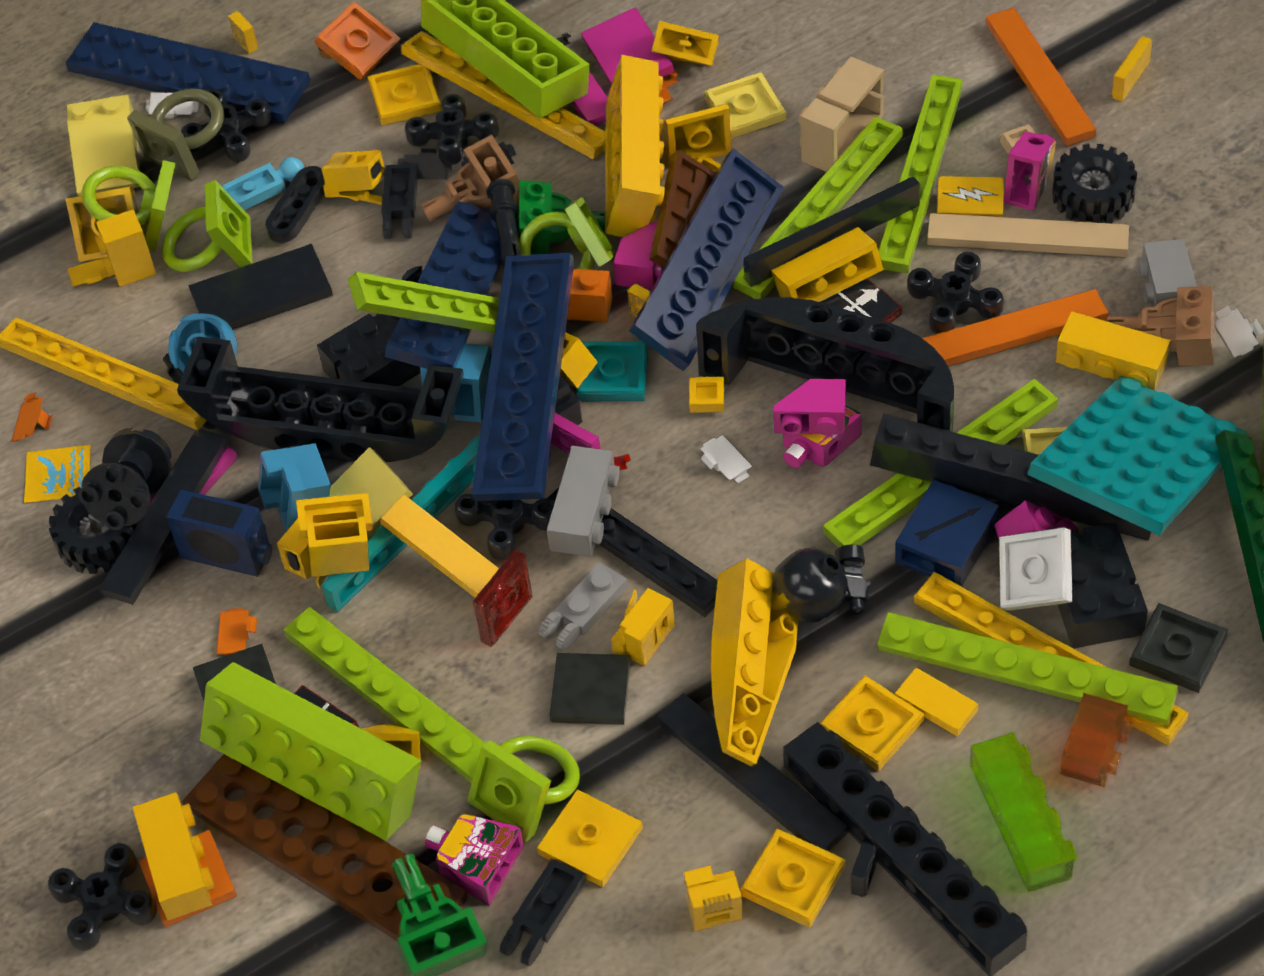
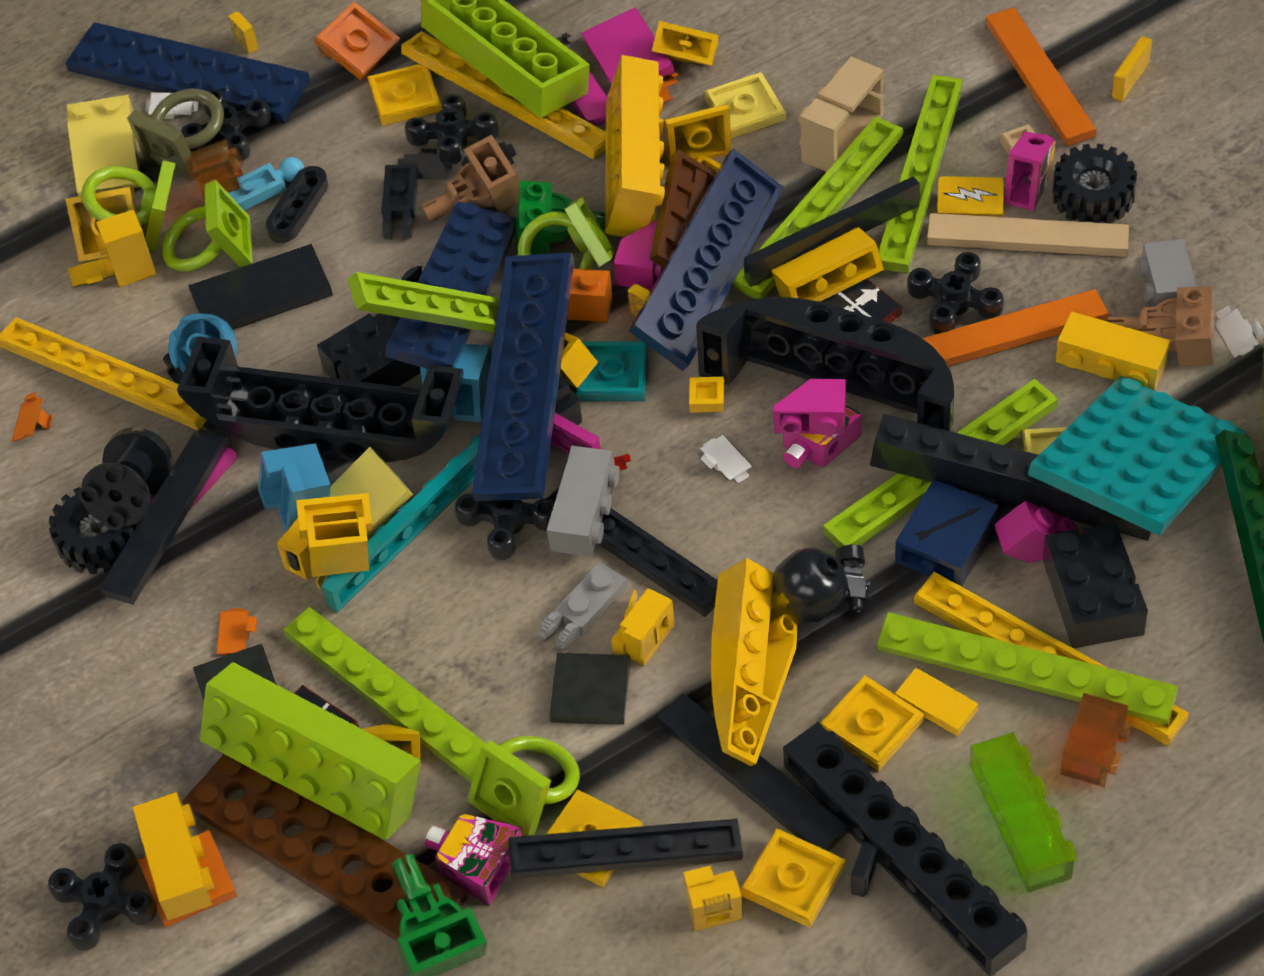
yellow sticker [24,445,91,503] -> none
dark blue brick [166,489,272,577] -> none
yellow piece [322,150,385,205] -> none
yellow tile [380,494,499,598] -> none
clear red tile [473,549,533,647] -> none
black pin [486,179,521,266] -> none
black hinge [499,858,587,967] -> none
white tile [999,527,1072,611] -> none
pearl dark grey tile [1129,603,1228,693] -> none
none -> clear orange brick [191,139,244,201]
none -> black tile [507,818,744,879]

